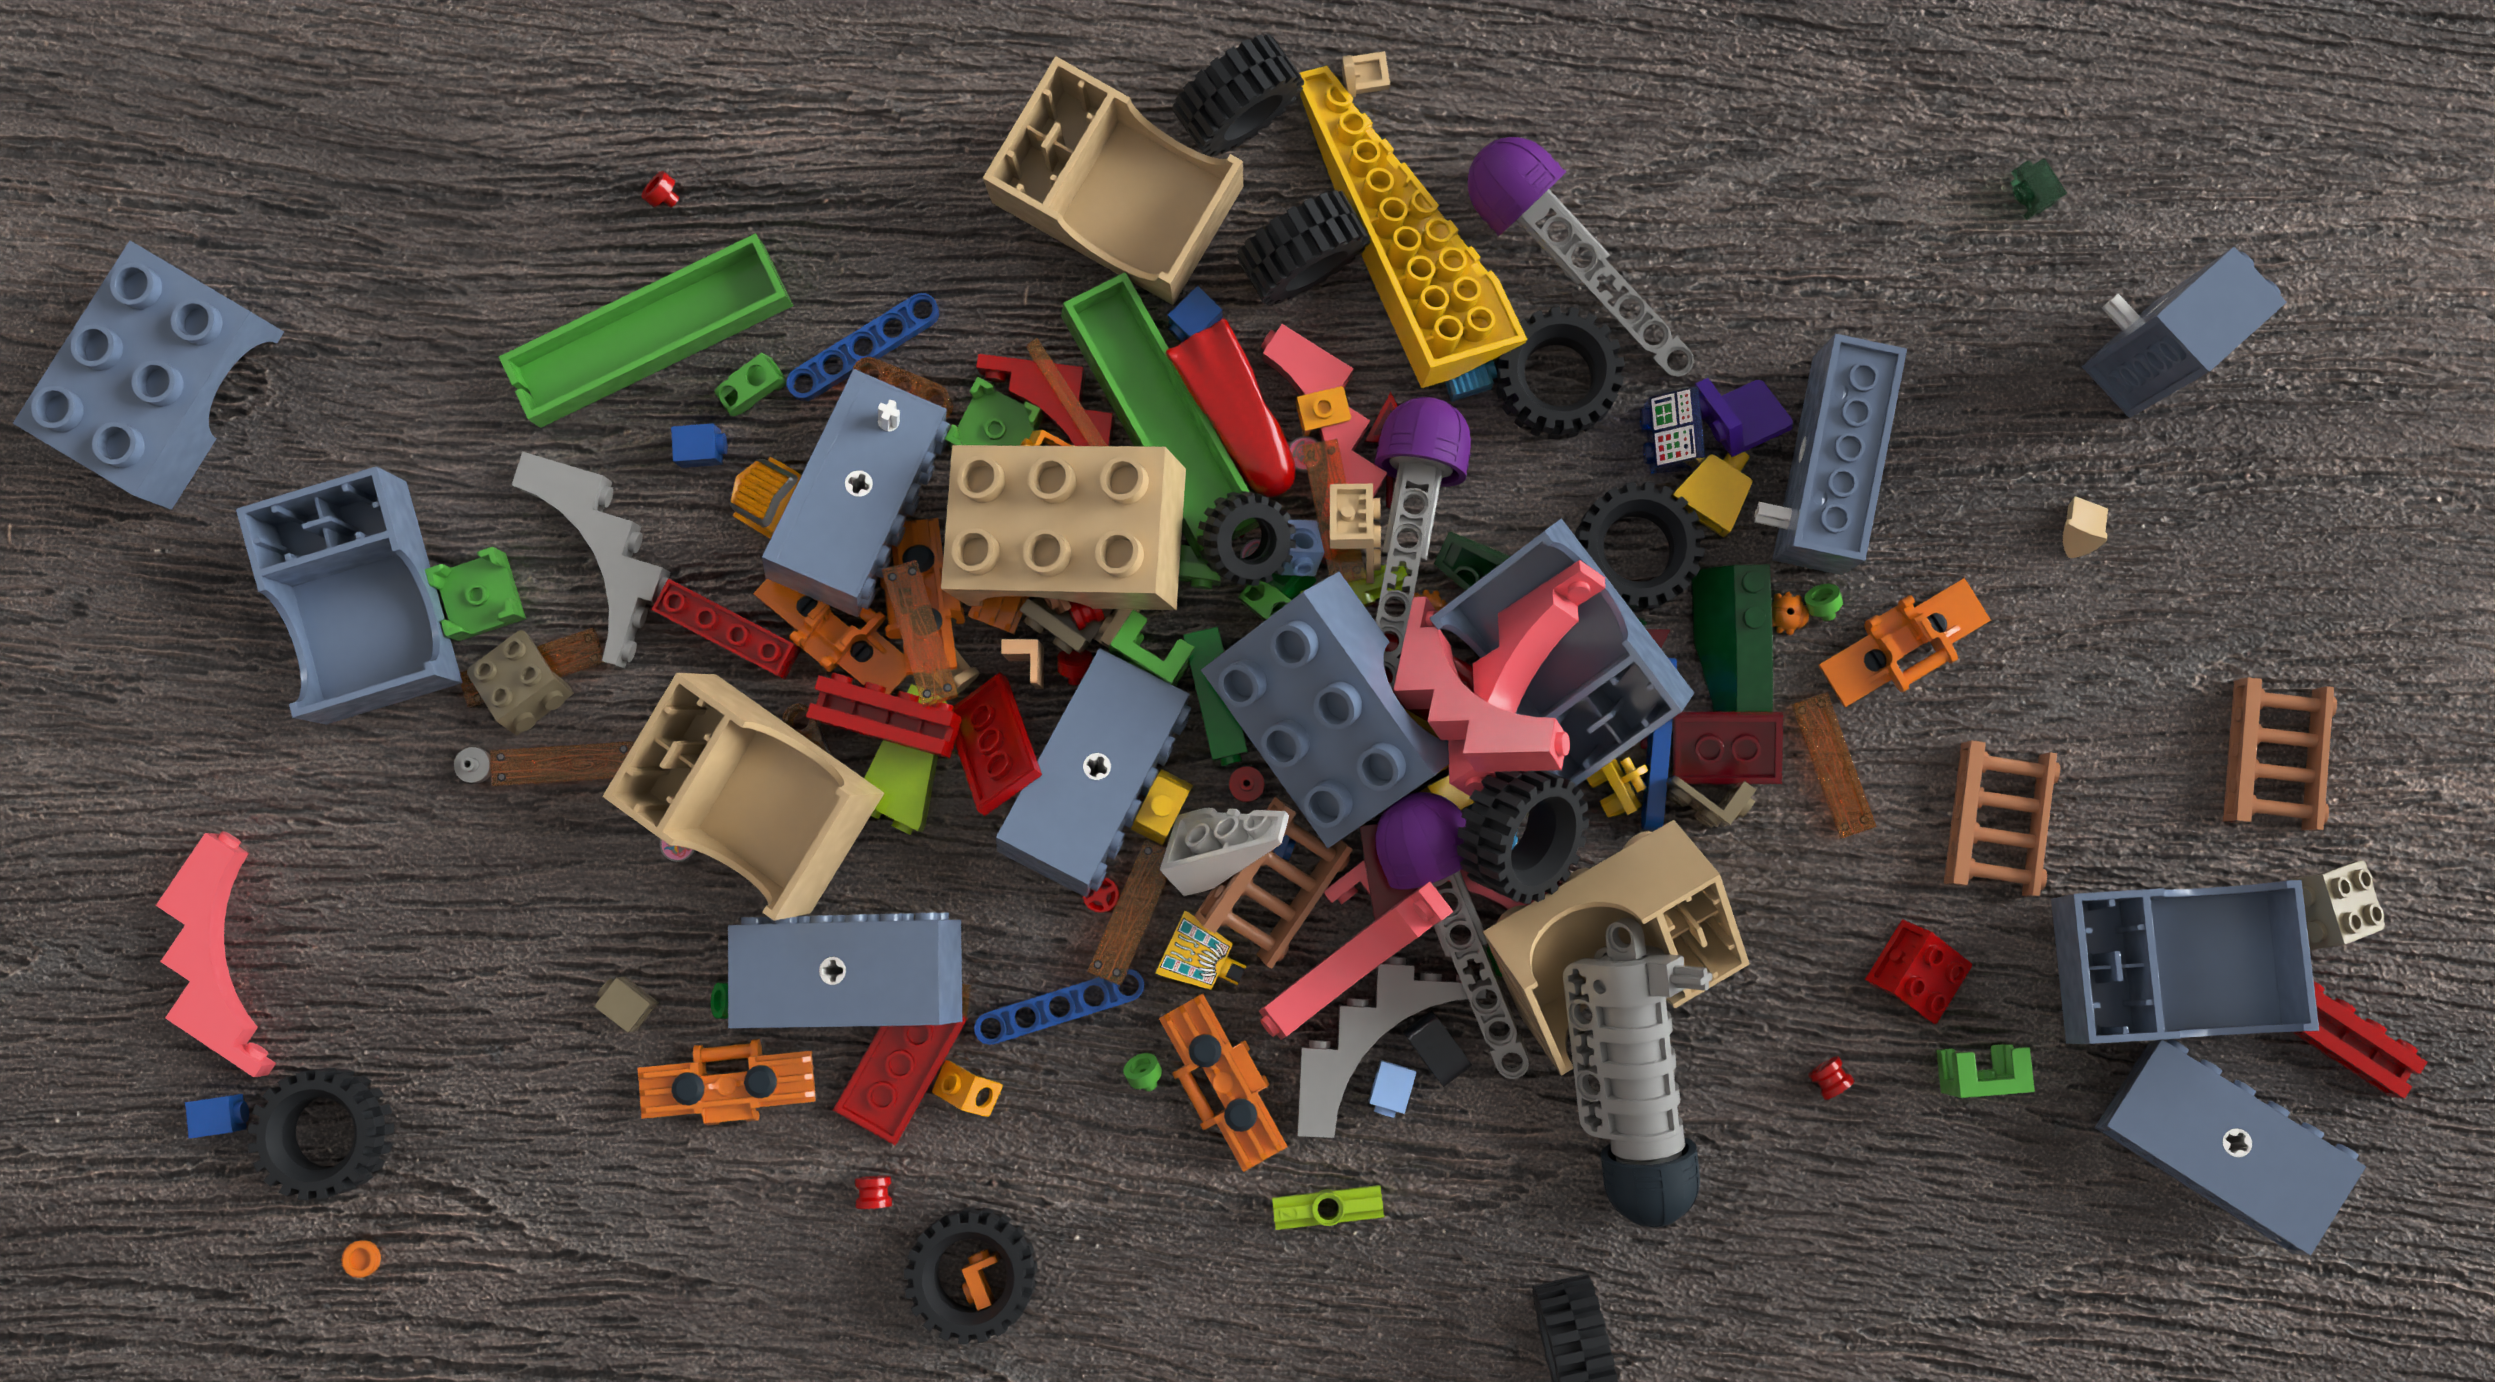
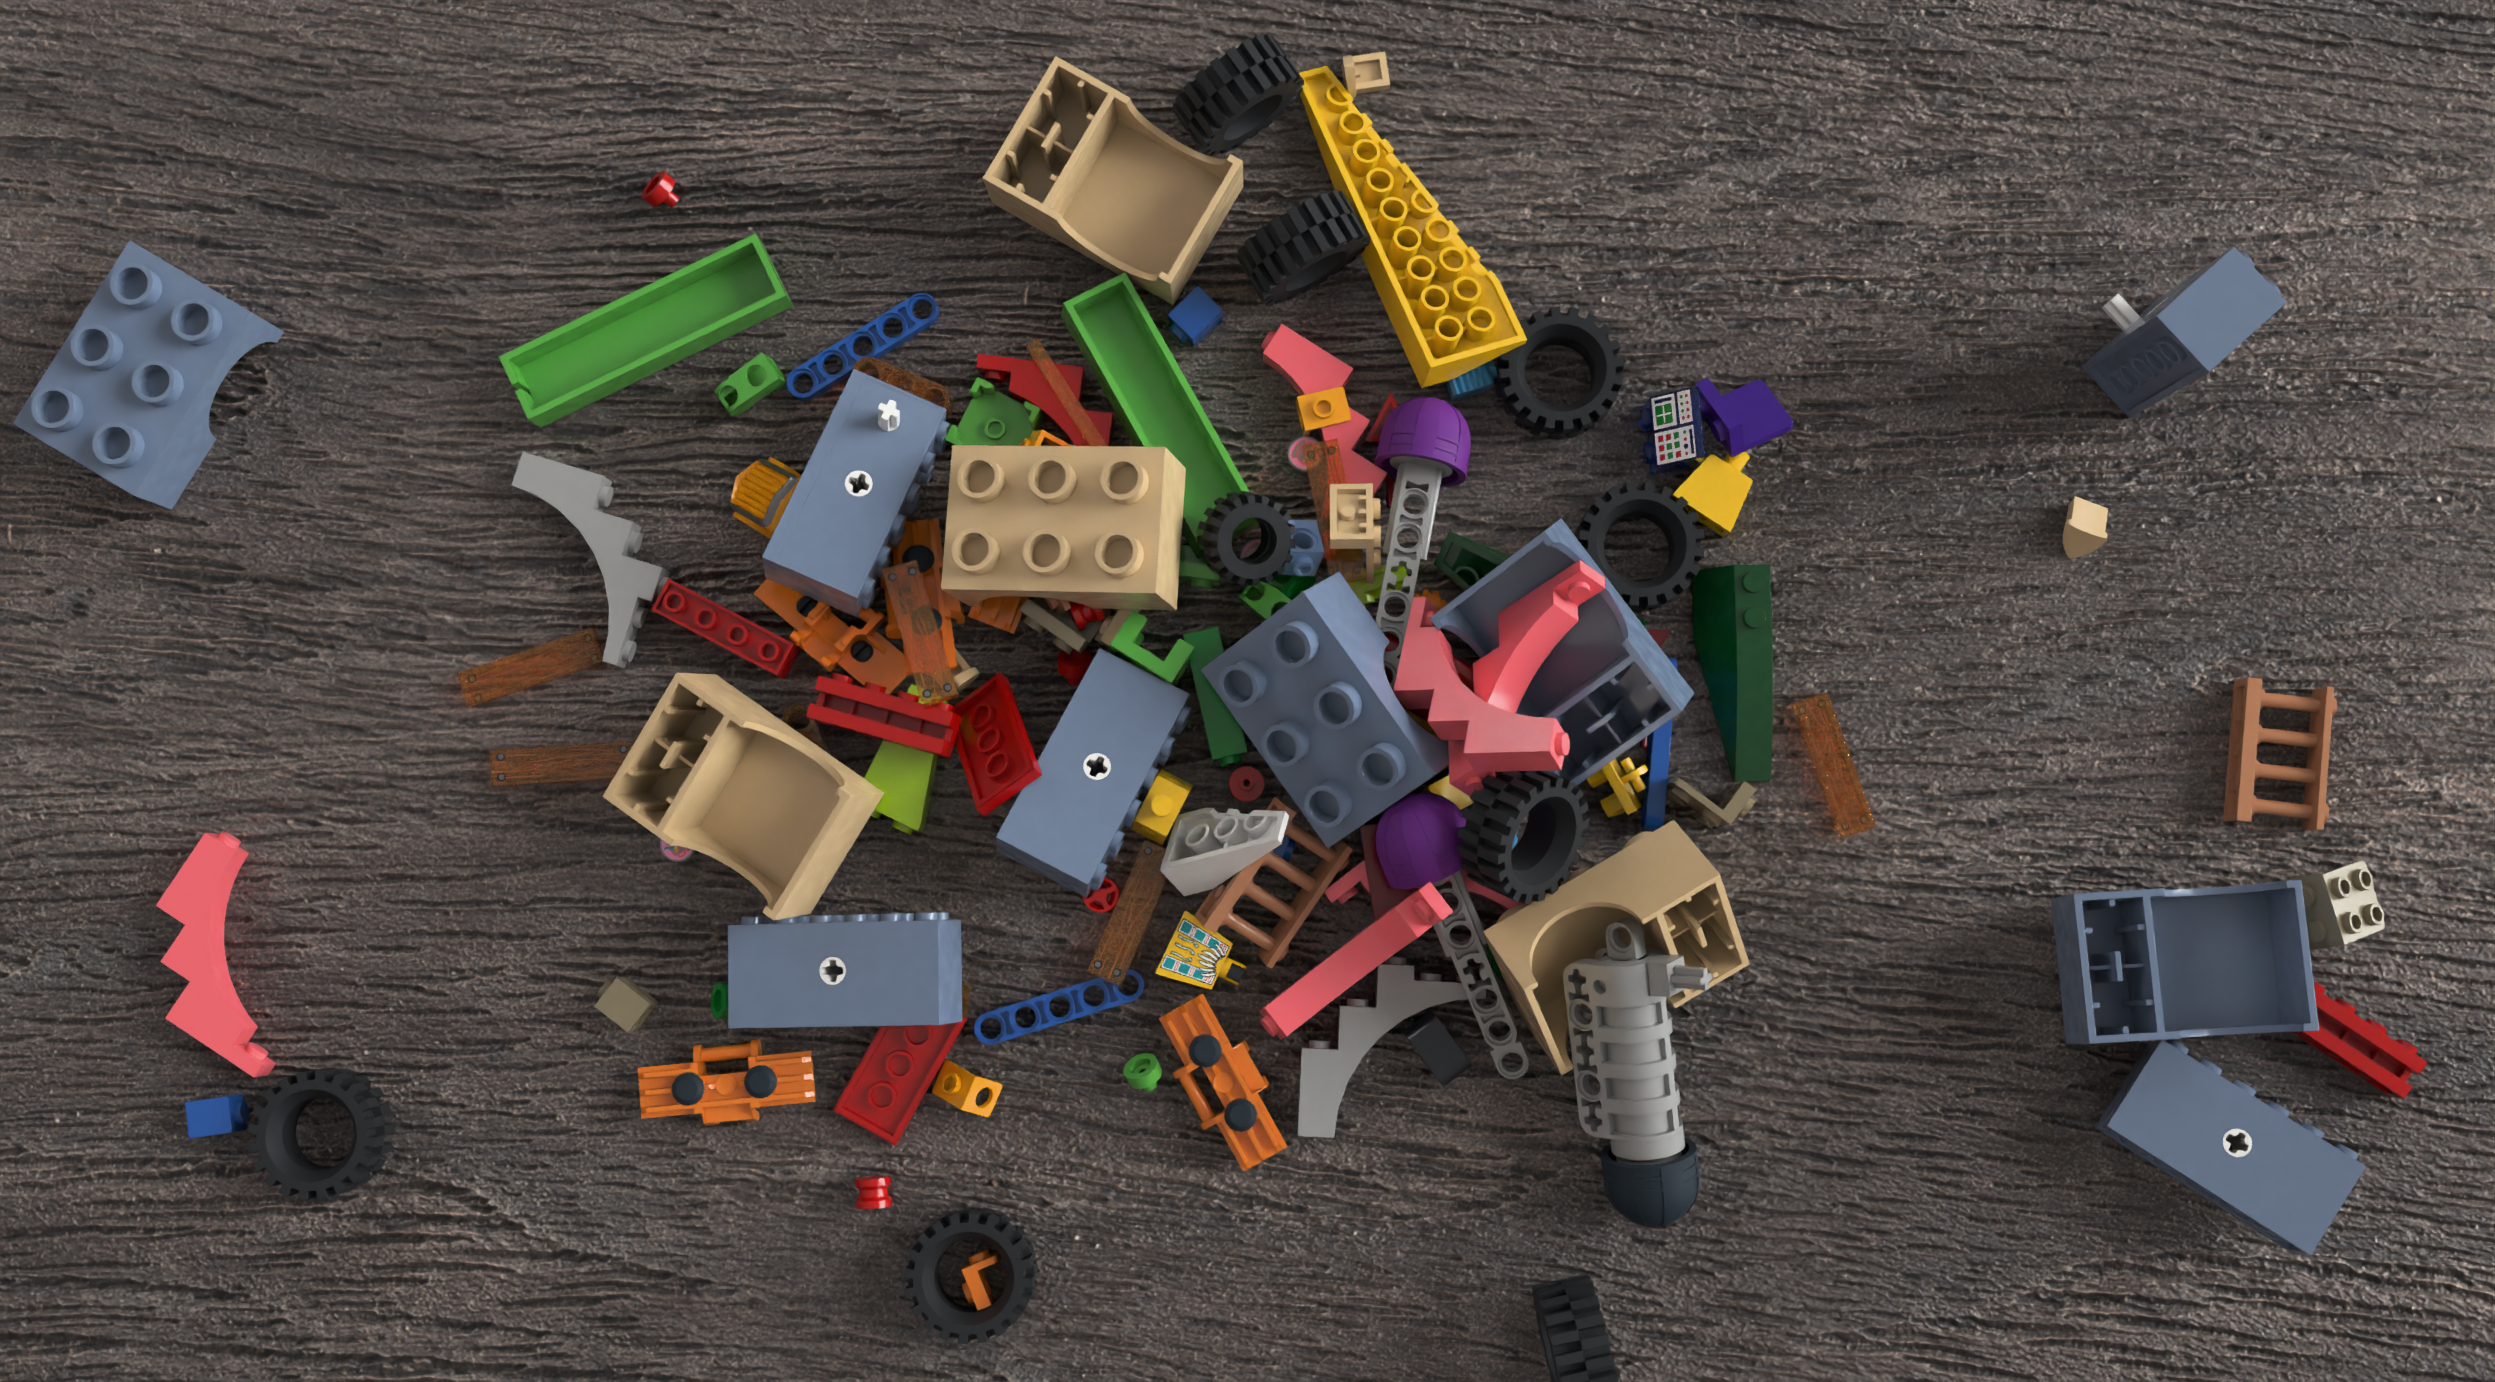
sand blue piece [236,466,463,725] -> none
orange tile [341,1240,381,1278] -> none
bright green panel [425,547,526,641] -> none
light grey tile [454,747,494,783] -> none
dark tan bracket [467,630,574,736] -> none
blue brick [671,423,728,468] -> none
light nougat panel [1001,639,1044,689] -> none
red piece [1166,318,1296,498] -> none
lime piece [1272,1185,1384,1230] -> none
light blue brick [1368,1059,1416,1118] -> none
piece [1468,137,1694,377] -> none
dark red tile [1673,712,1783,784] -> none
sand blue piece [1754,334,1907,575] -> none
orange animal [1771,592,1809,636] -> none
bright green tile [1804,584,1843,621] -> none
red wheel [1808,1056,1855,1100] -> none
orange piece [1818,578,1991,708] -> none
red bracket [1865,919,1972,1024] -> none
bright green panel [1936,1044,2035,1098] -> none
nougat fence [1944,740,2060,897] -> none
clear green brick [2010,158,2067,221] -> none

